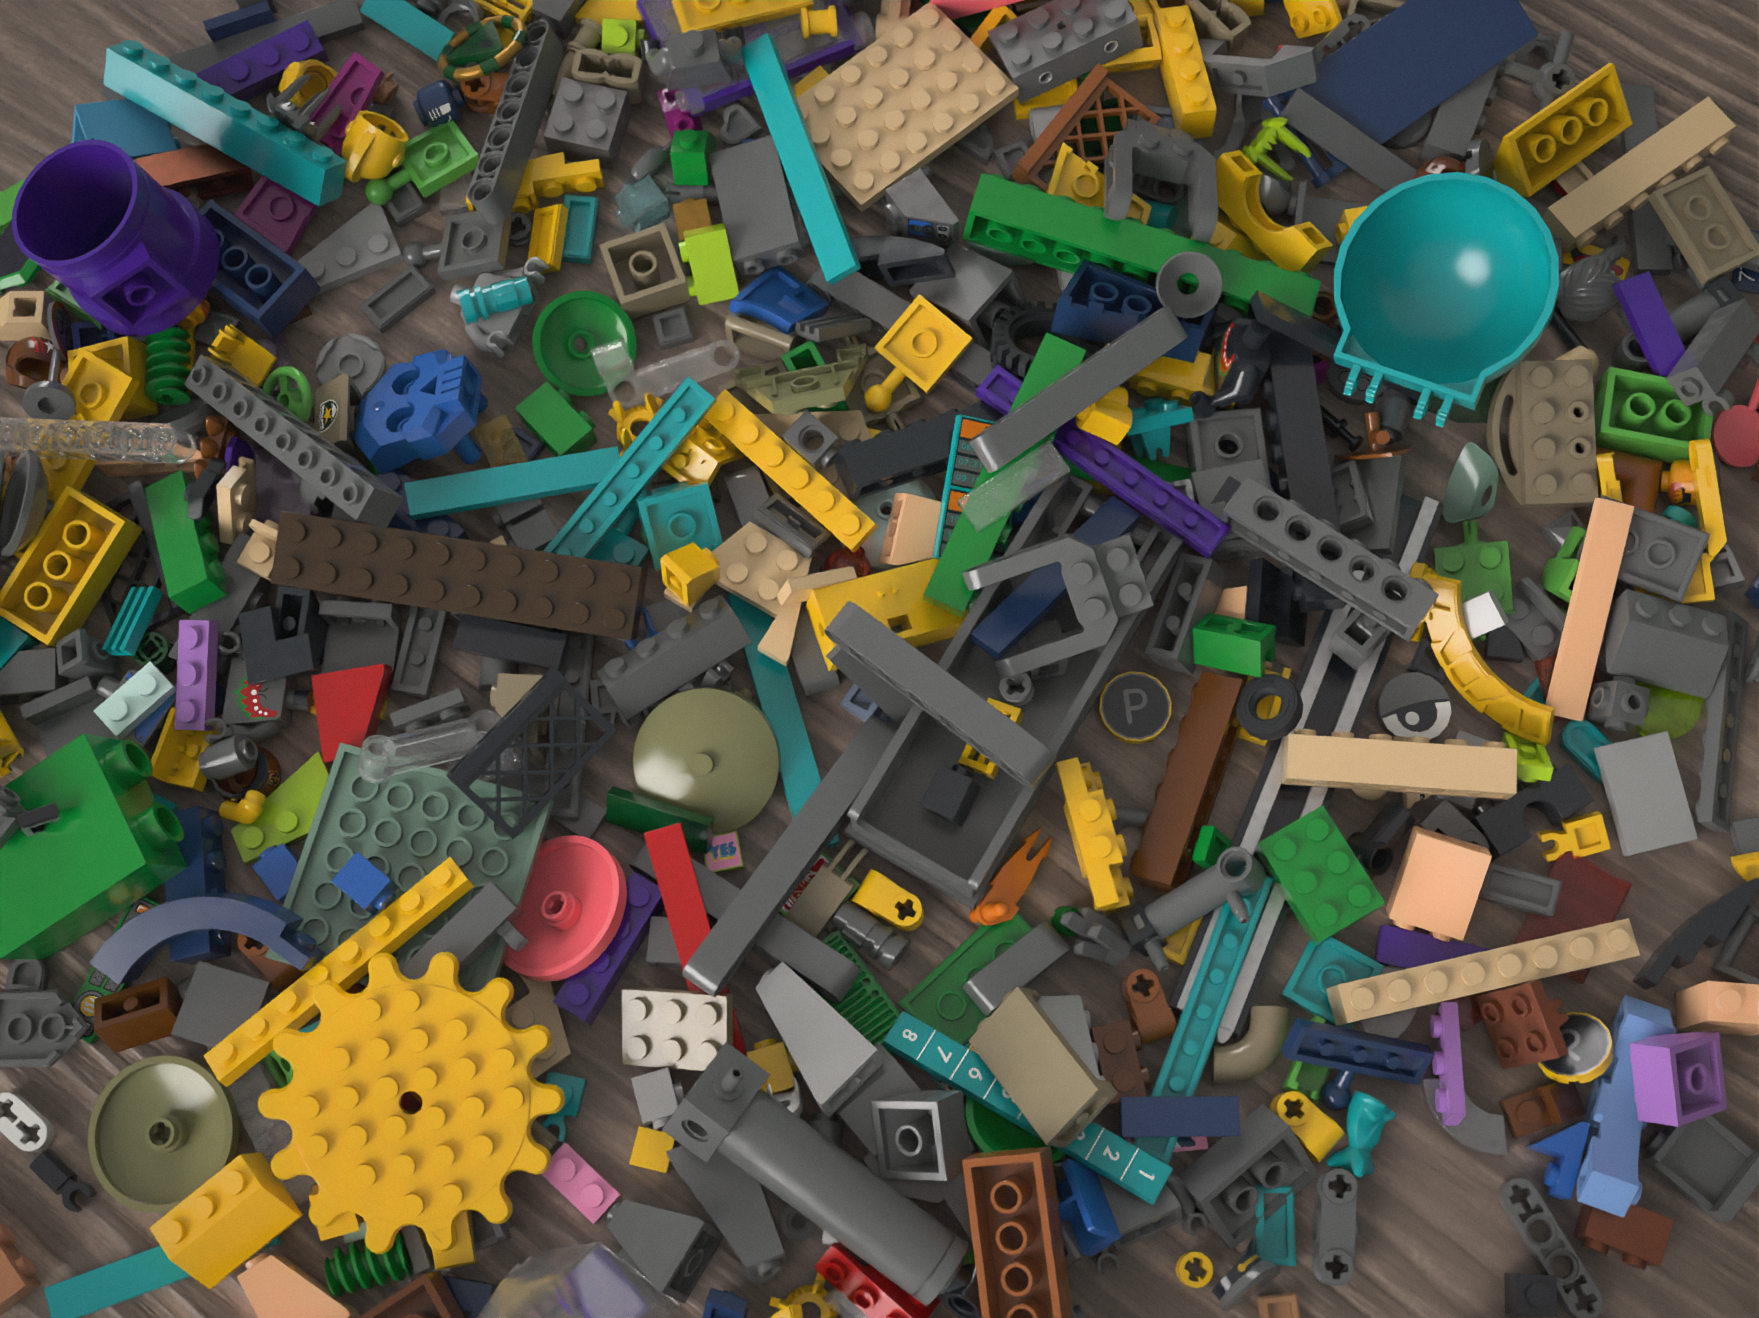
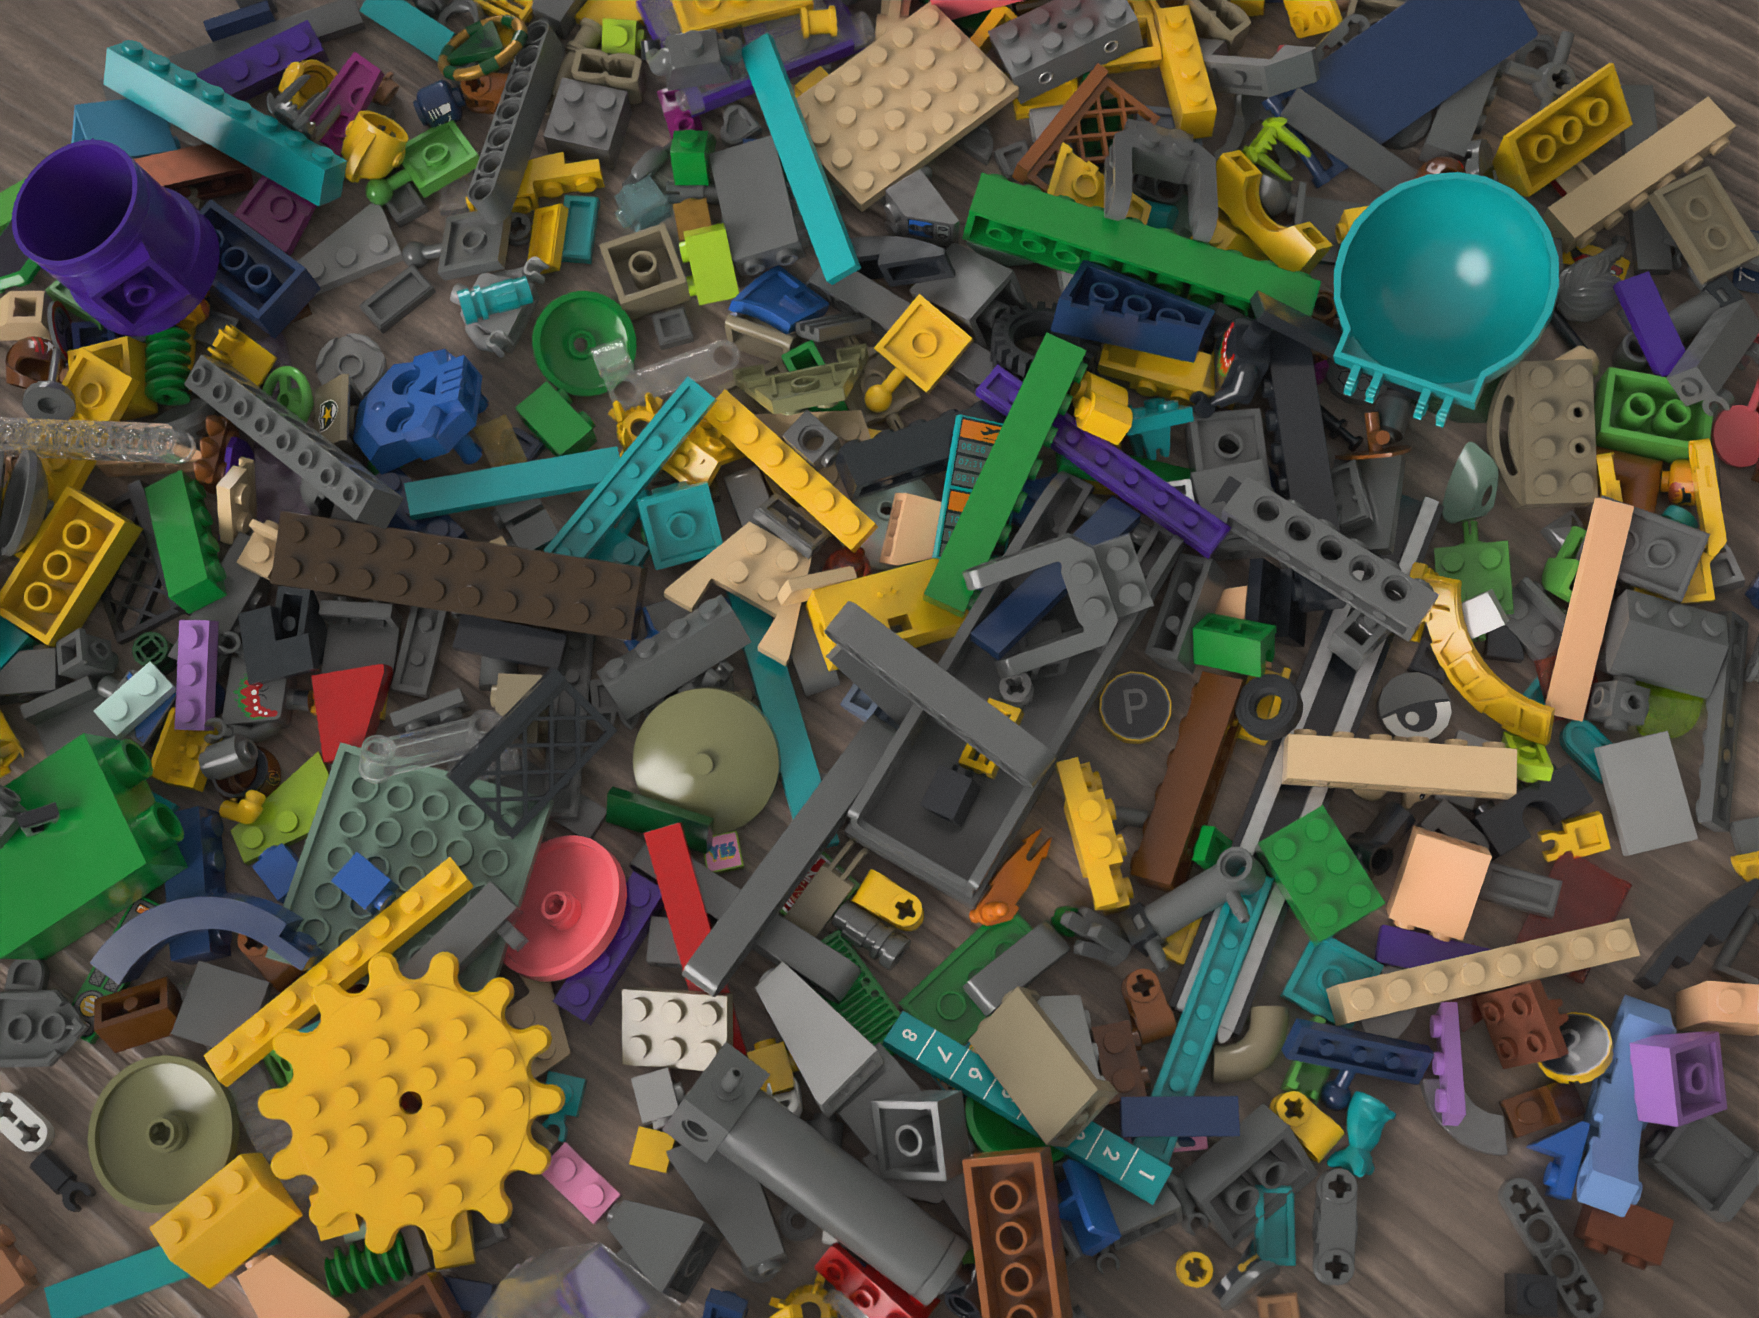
teal tile [101,586,163,656] -> none
black plate [184,457,227,522] -> none
yellow slope [660,542,720,608] -> none
clear tile [957,440,1070,533] -> none
dark grey beam [969,305,1188,473] -> none
dark grey piece [1156,251,1222,318] -> none

